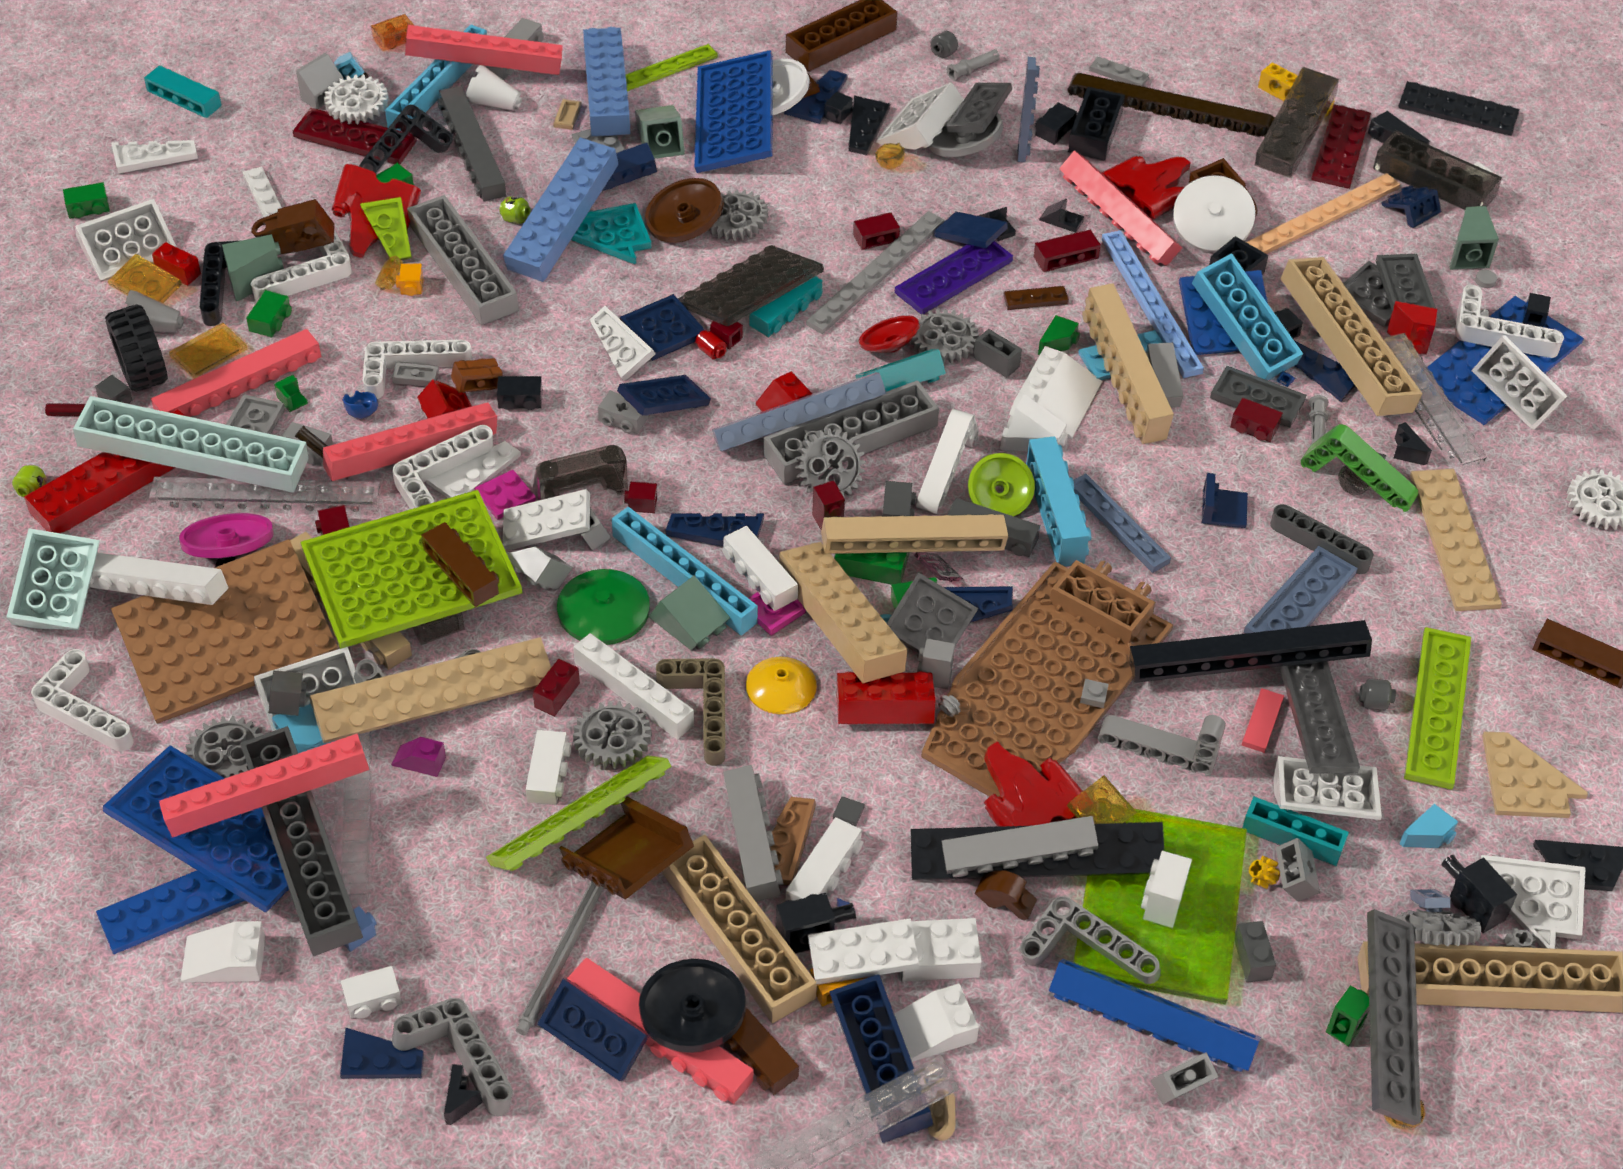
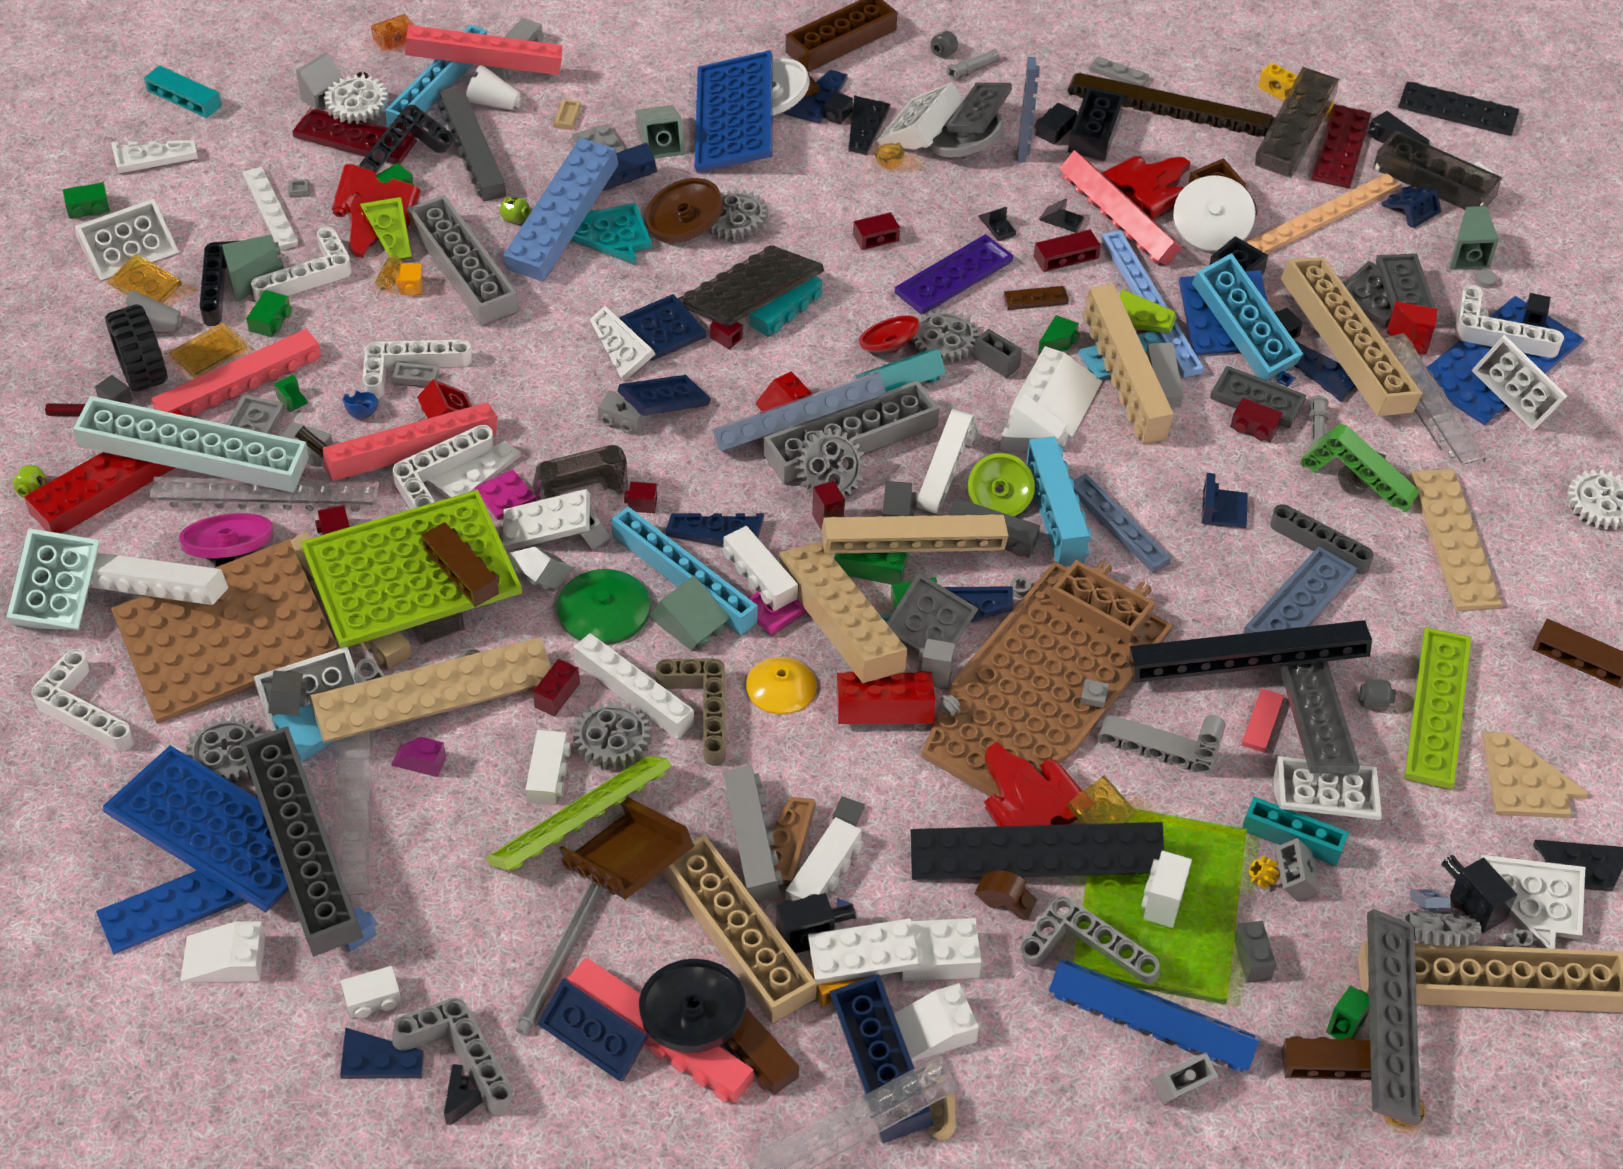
red brick [152,242,201,286] -> none
coral brick [159,734,370,838] -> none
reddish brown brick [251,199,335,255] -> none
medium azure slope [334,52,364,80] -> none
dark orange brick [451,358,503,393] -> none
black brick [497,376,543,410] -> none
medium blue brick [583,27,630,137] -> none
lime tile [626,44,718,91] -> none
red brick [696,330,727,360] -> none
light grey plate [806,211,945,334] -> none
piece [914,552,963,582] -> none
dark blue tile [934,211,1008,248] -> none
light grey brick [942,816,1098,877] -> none
black slope [1394,422,1432,465] -> none
medium azure slope [1400,804,1458,848] -> none
none -> light grey tile [288,179,310,198]
none -> light grey bush [1010,576,1031,598]
none -> lime wing [1119,289,1177,333]
none -> reddish brown brick [1281,1036,1371,1080]

